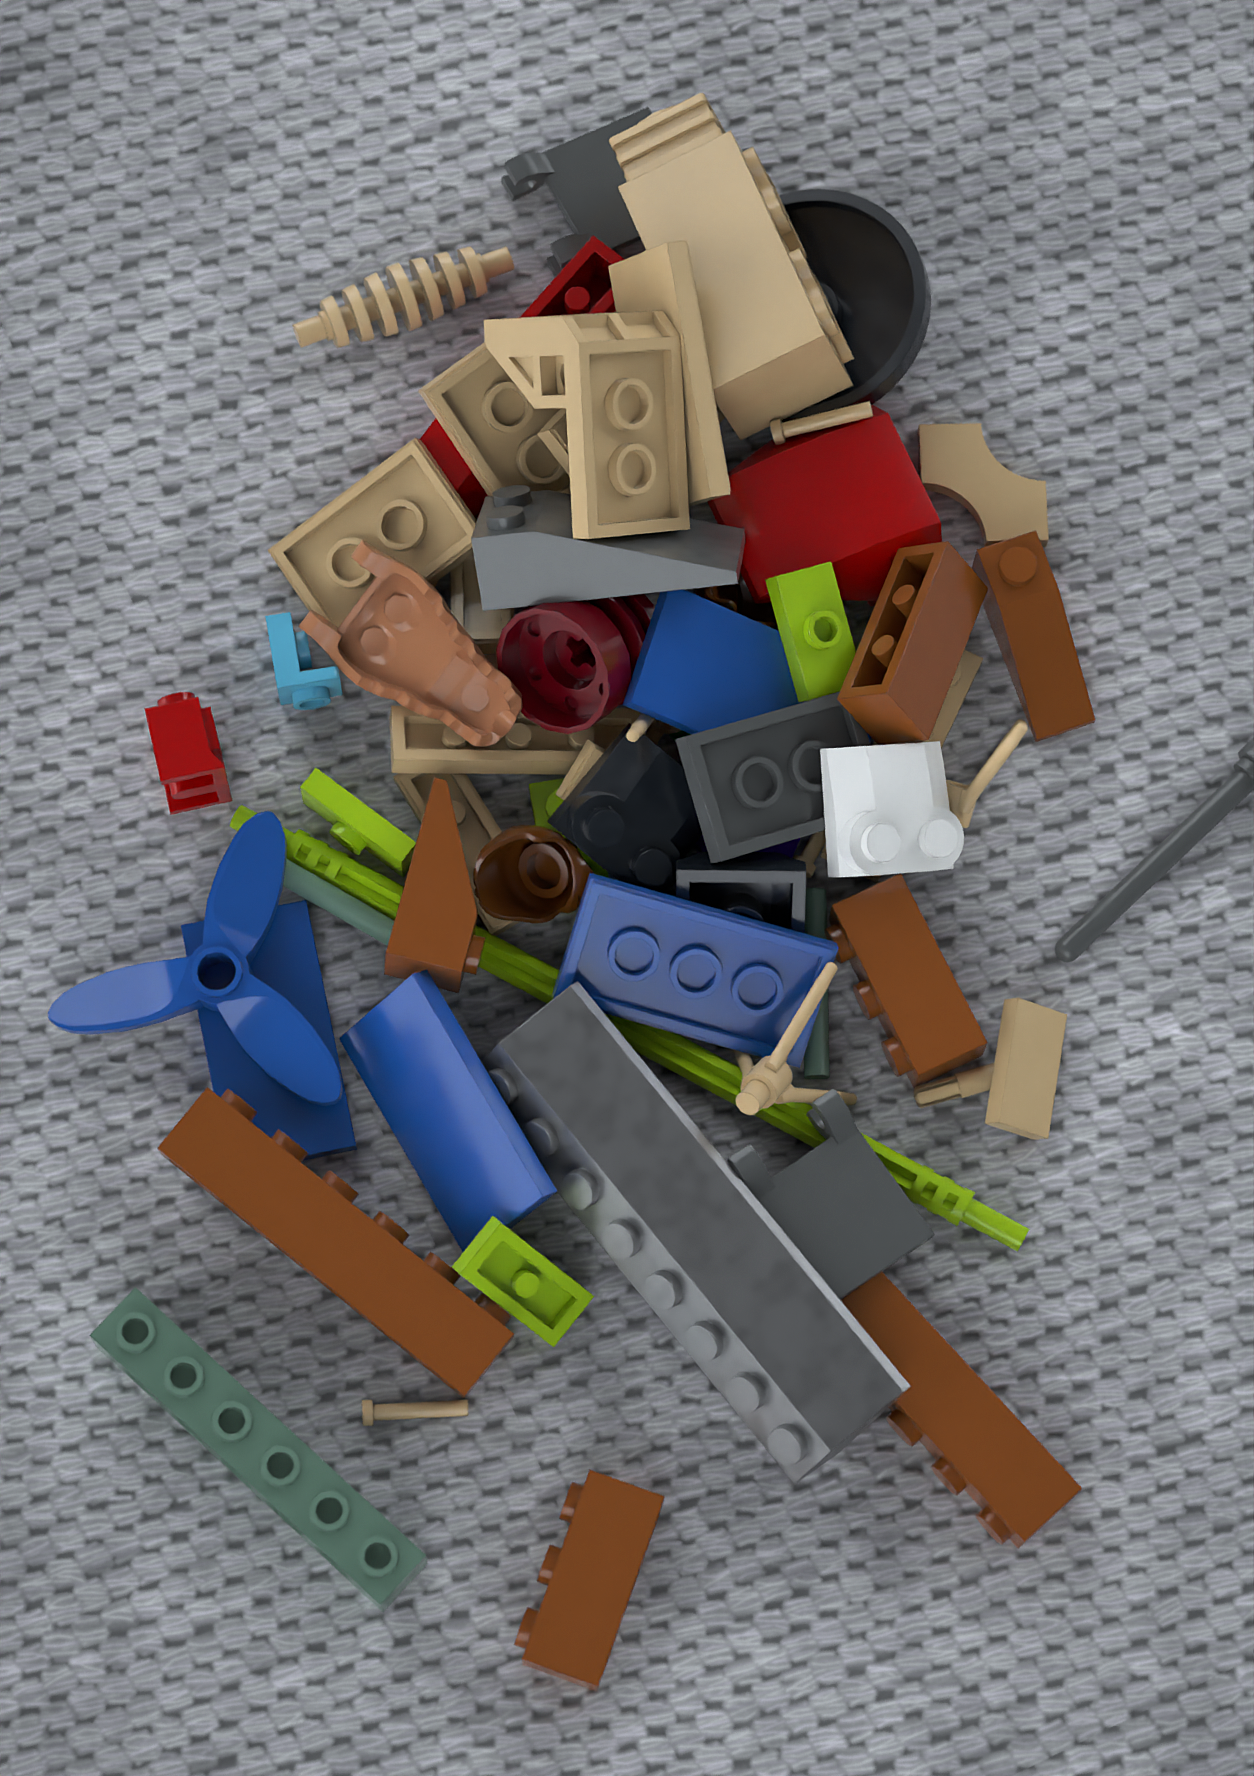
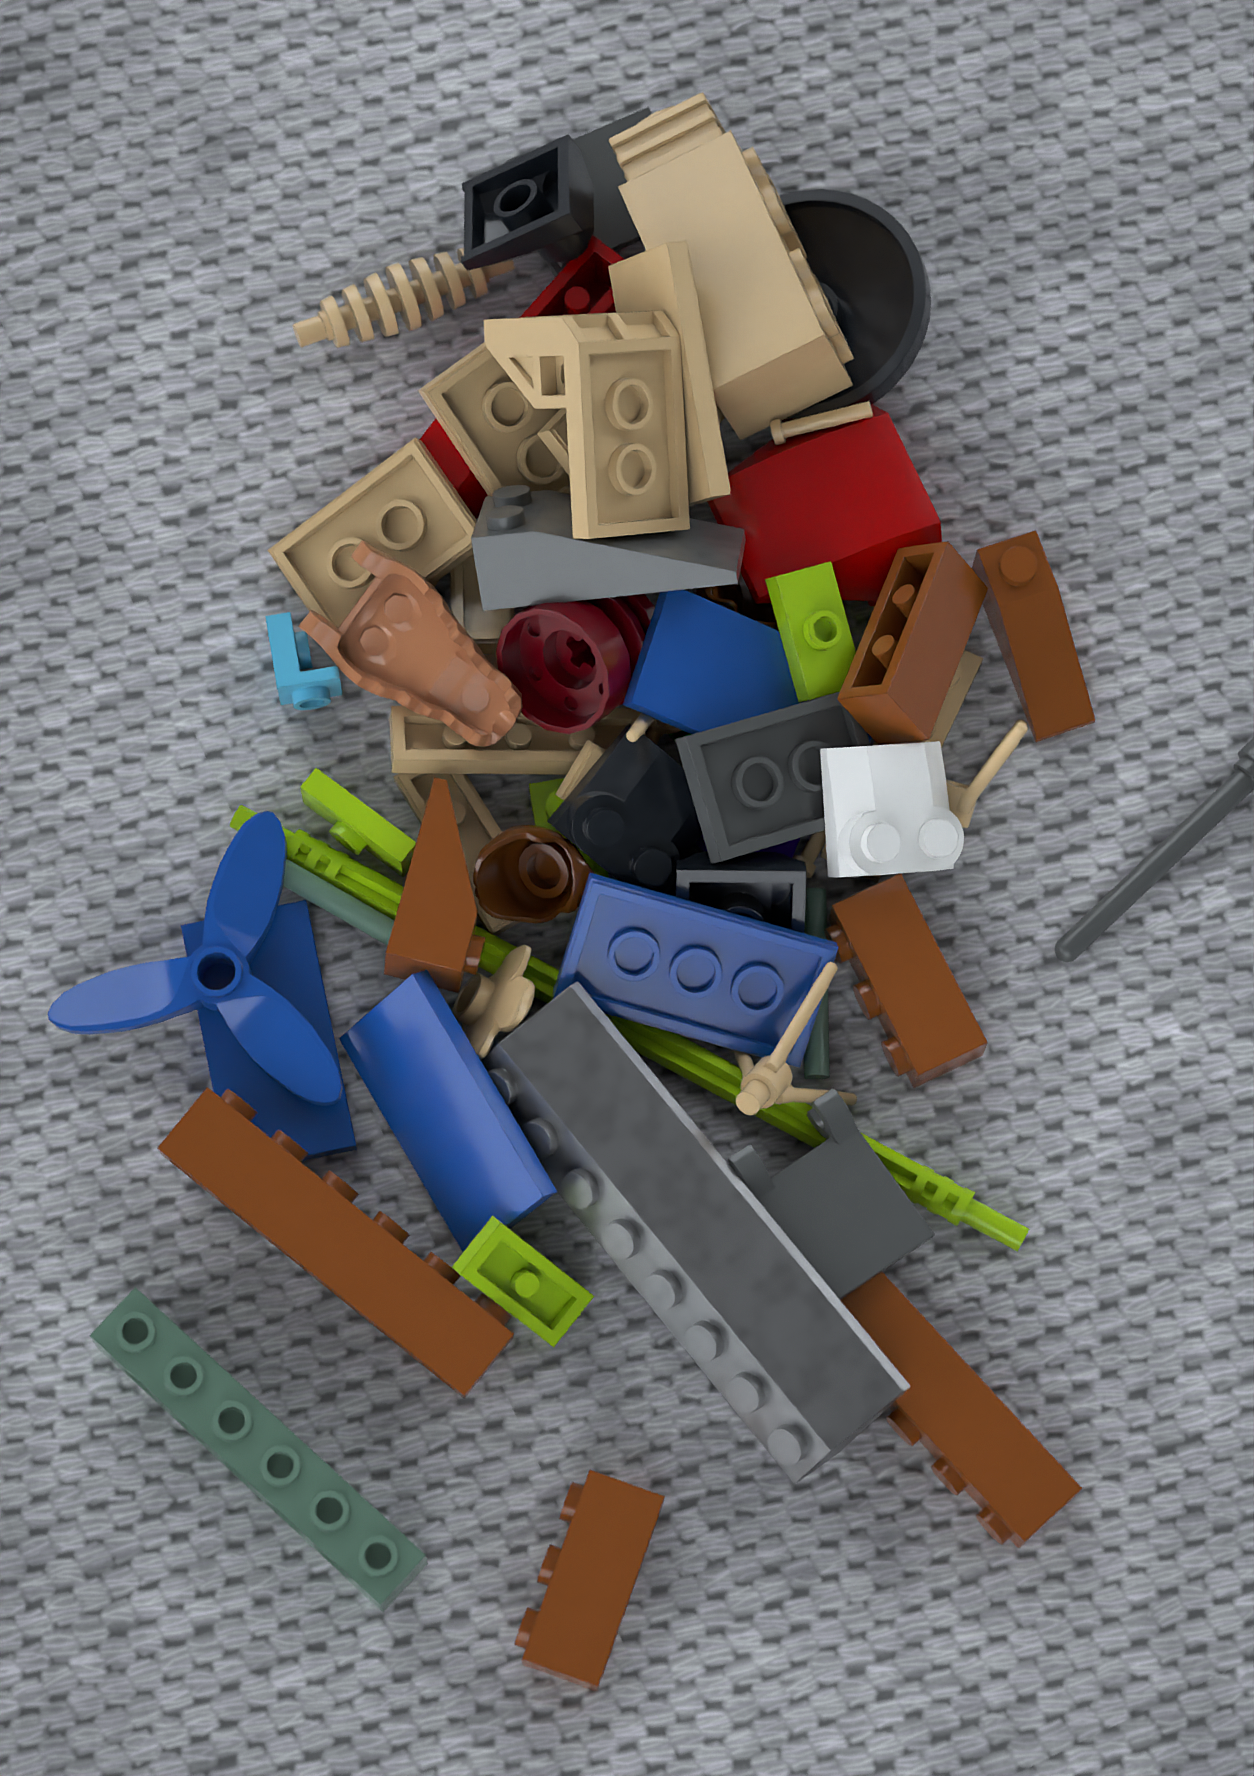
red window [145,692,232,815] -> none
tan piece [362,1399,468,1426] -> none
tan pin [914,1063,994,1108] -> none
tan tile [917,423,1049,547] -> none
tan tile [985,997,1067,1140] -> none
none -> tan plate [452,945,535,1060]
none -> black slope [461,134,594,271]

